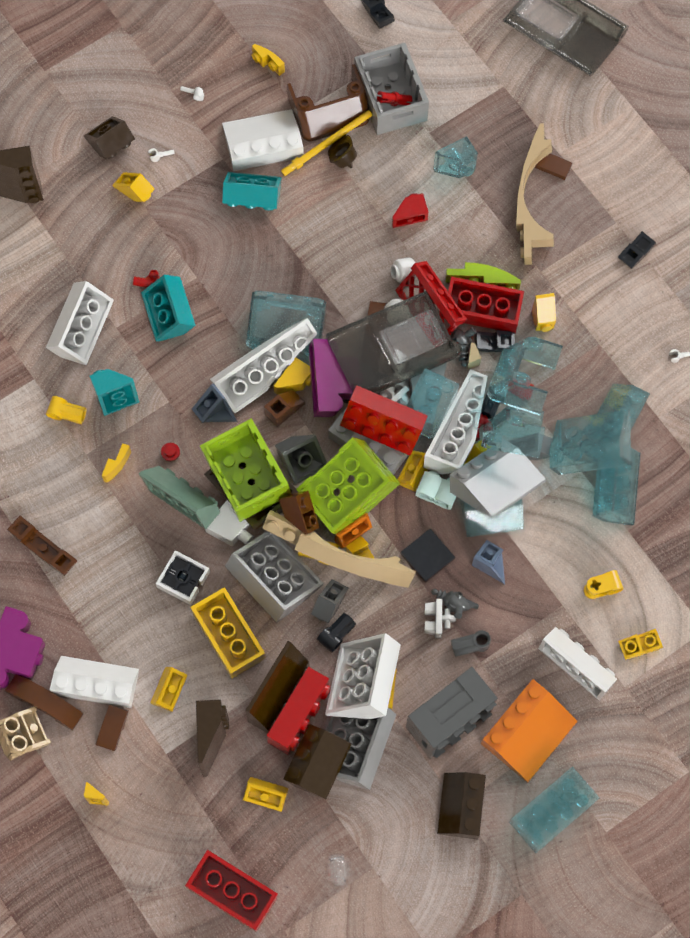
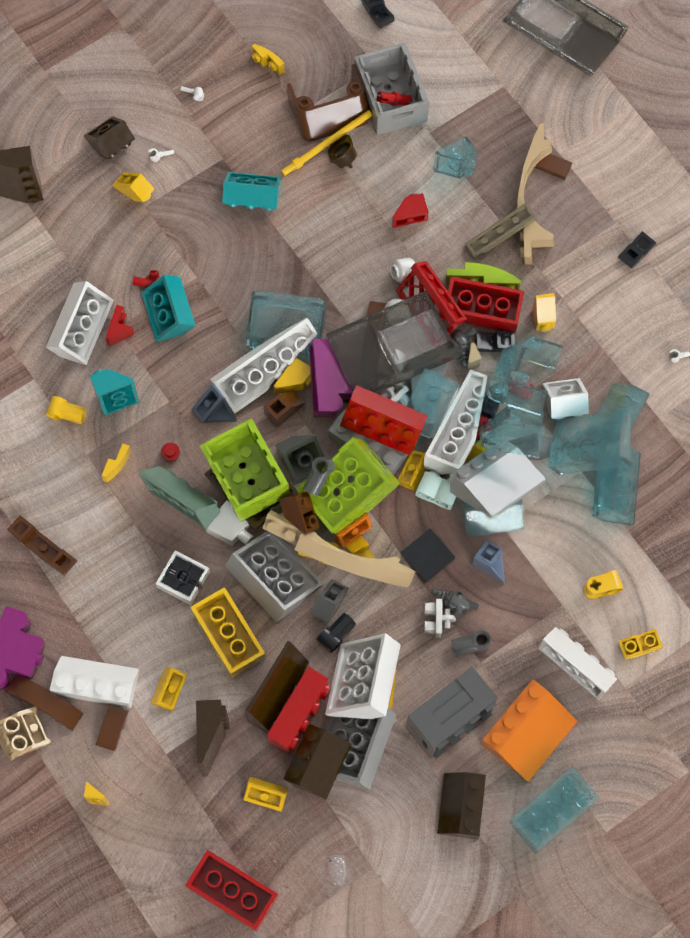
white slope [222,109,304,171] -> none
none -> red slope [105,305,134,346]
none -> dark grey piece [303,457,335,496]
none -> dark tan tile [465,202,537,260]
none -> white slope [543,378,589,420]

